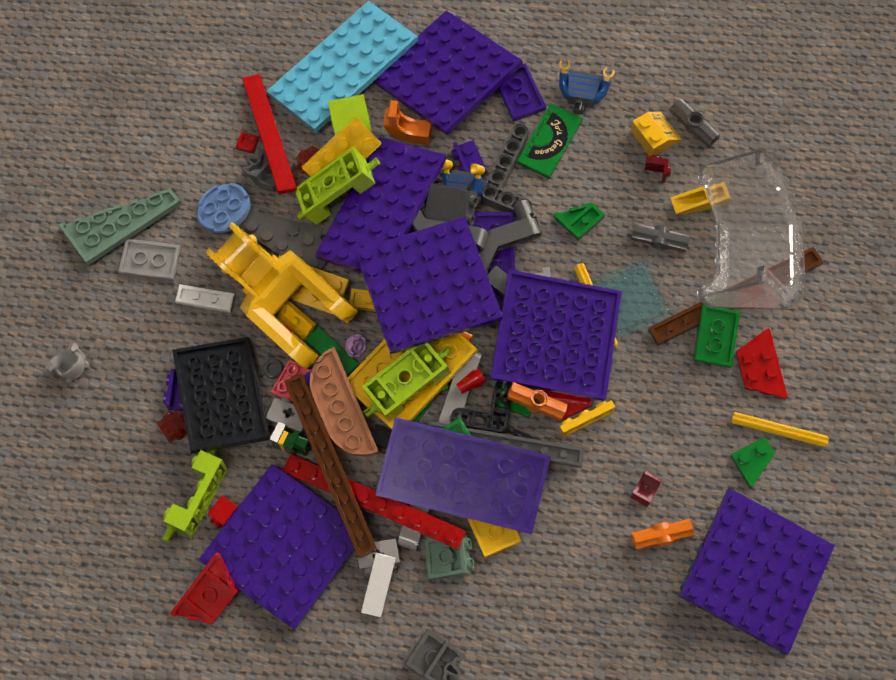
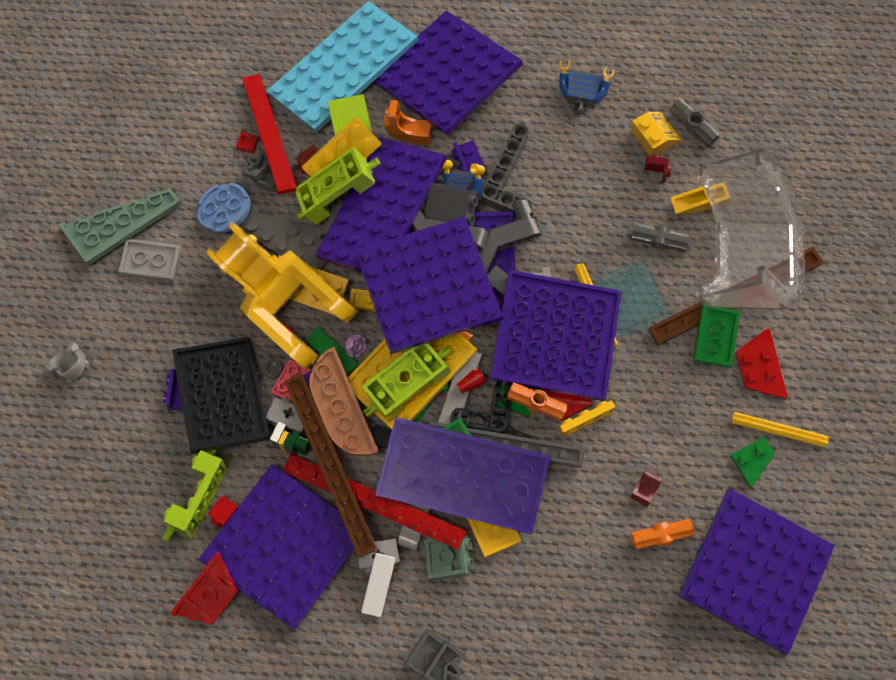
clear red brick [157,410,187,443] -> none
white tile [175,284,235,313] -> none
yellow plate [277,301,316,340] -> none
dark purple tile [498,63,547,122] -> none
green tile [517,103,583,179] -> none
green wing [553,202,605,241] -> none

